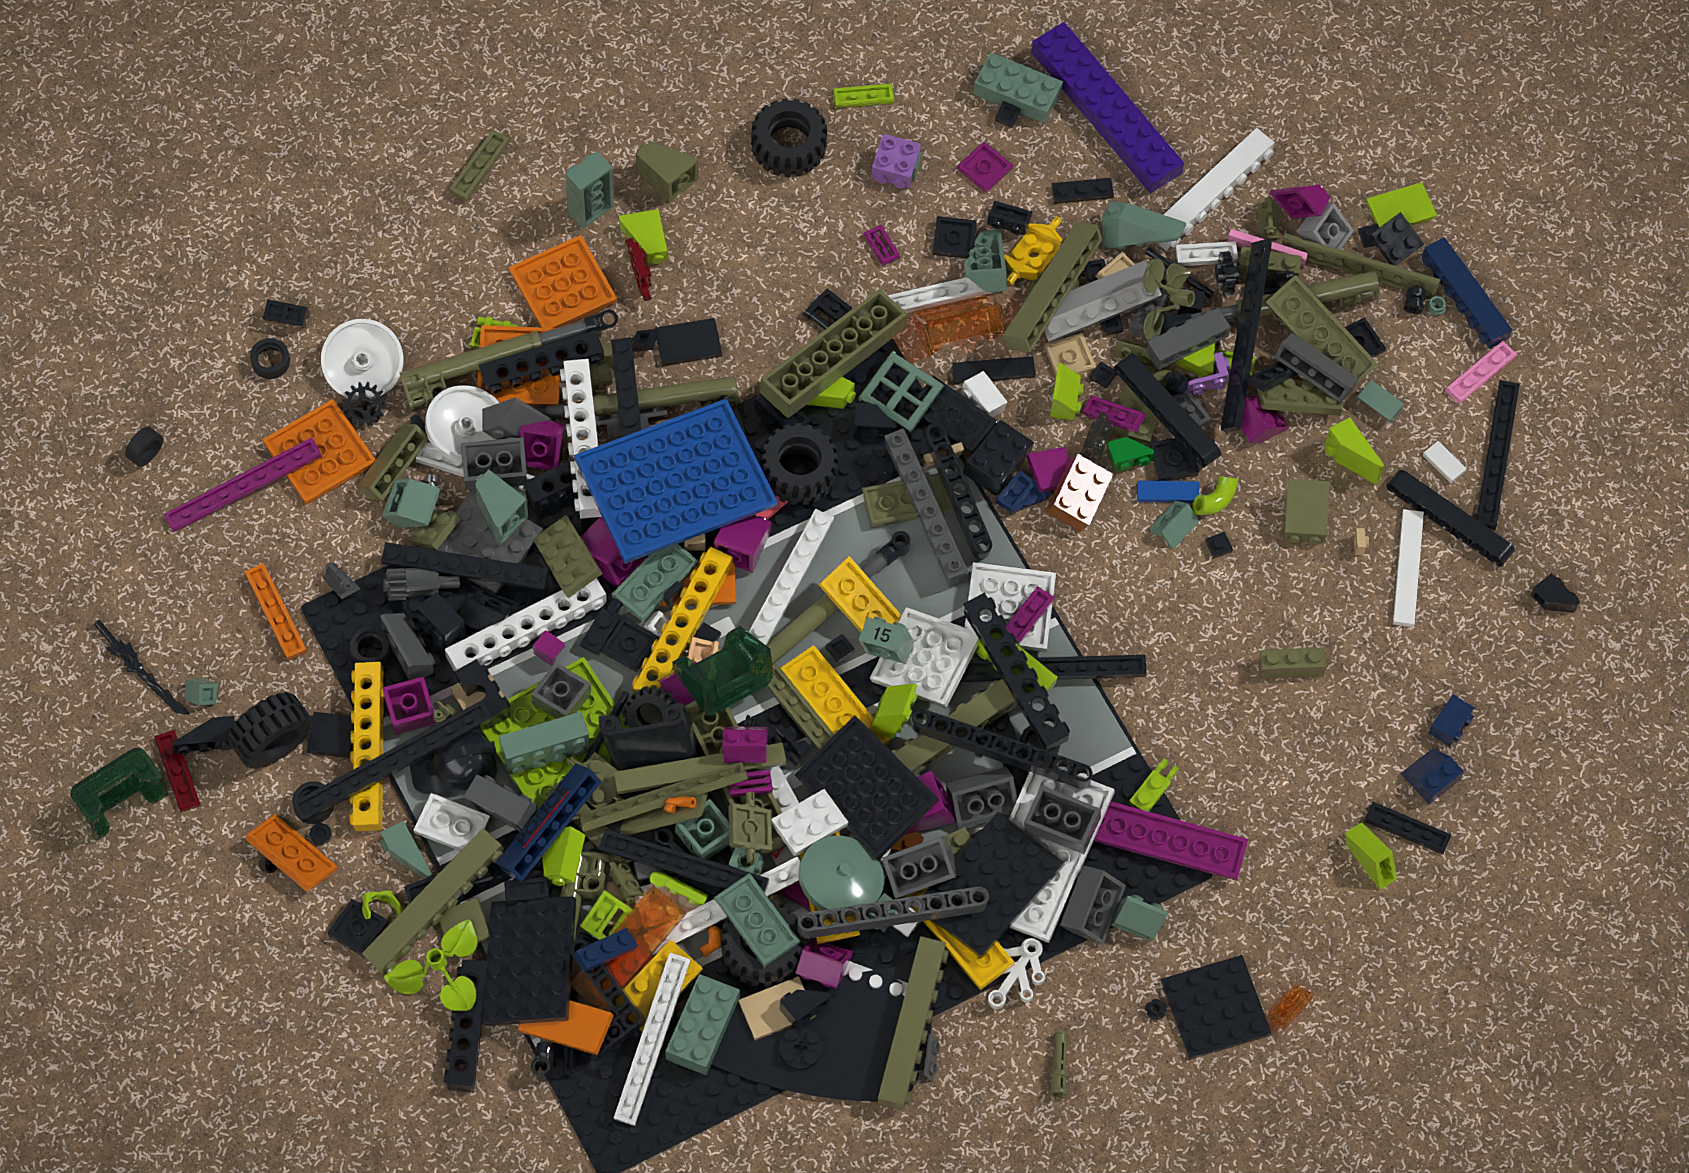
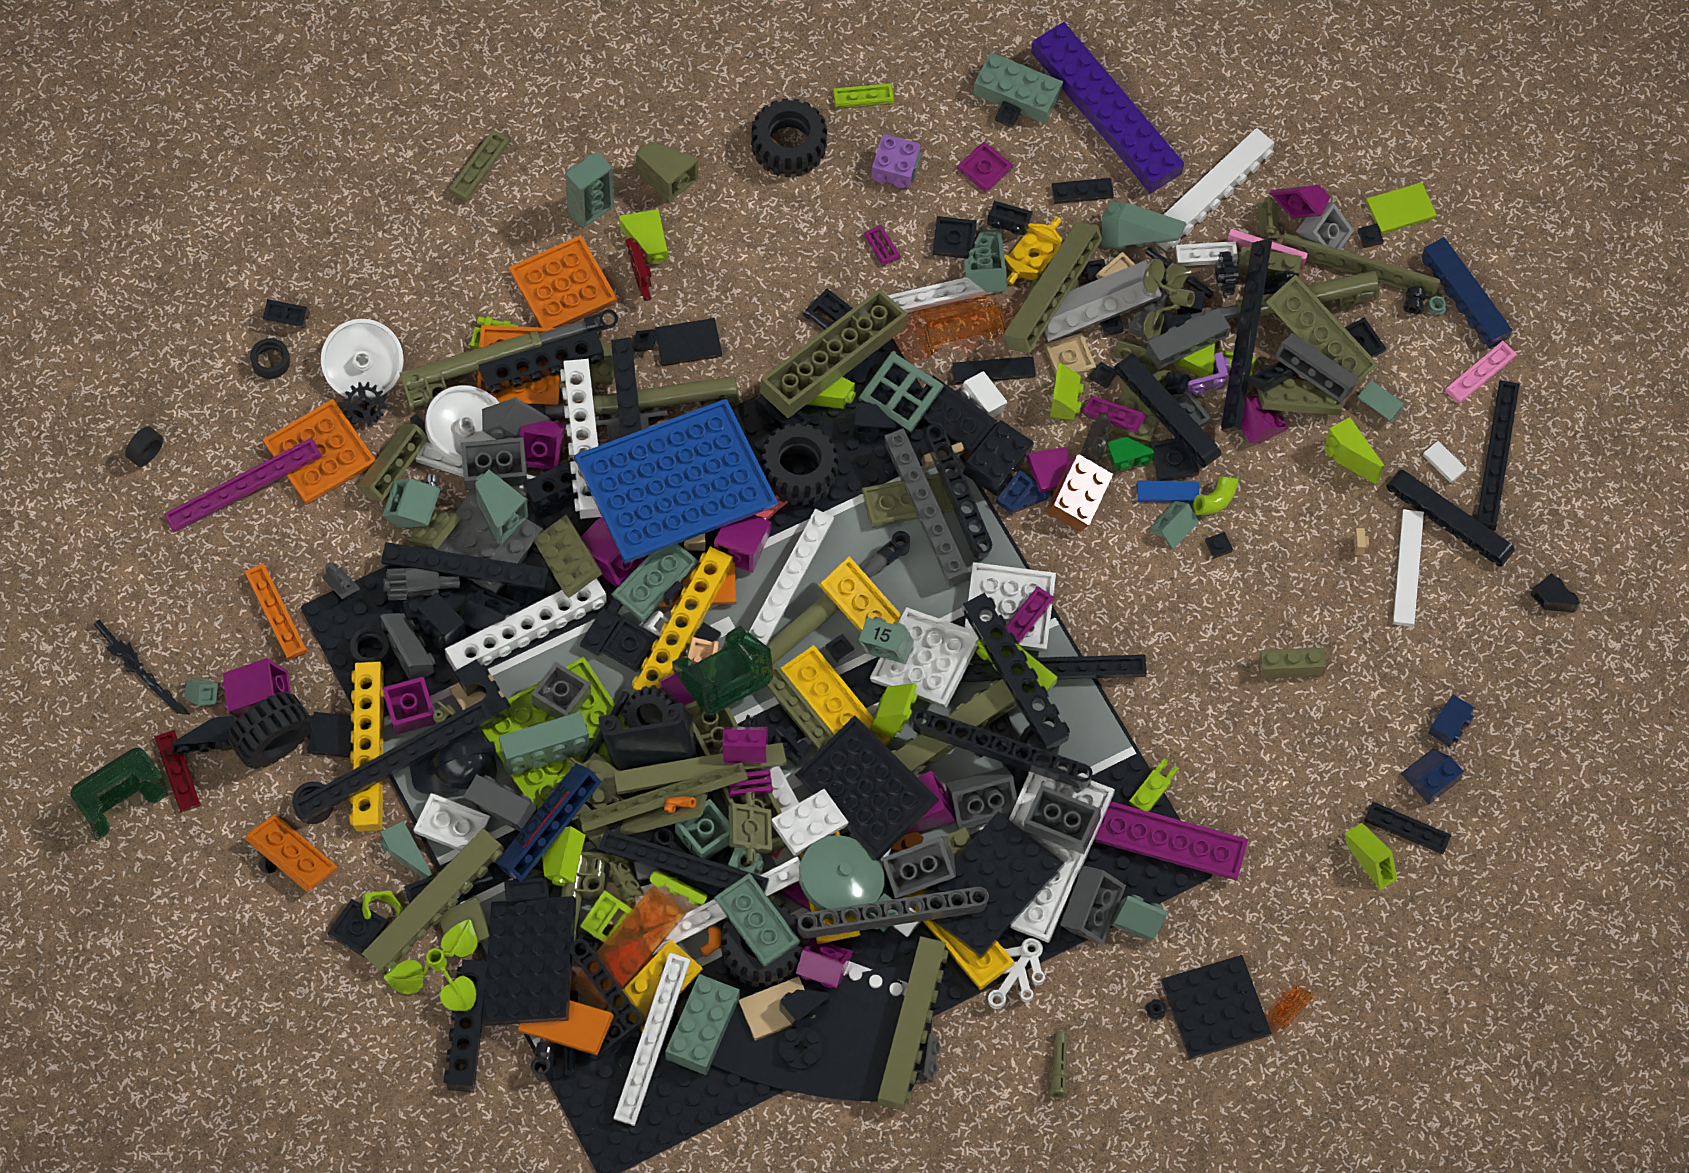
black tile [310,823,332,845] -> none
magenta panel [533,630,565,666] -> none
dark blue plate [574,928,638,973] -> none
olive slope [1283,478,1330,545] -> none
black plate [1369,212,1424,266] -> none
none -> magenta slope [222,658,291,718]

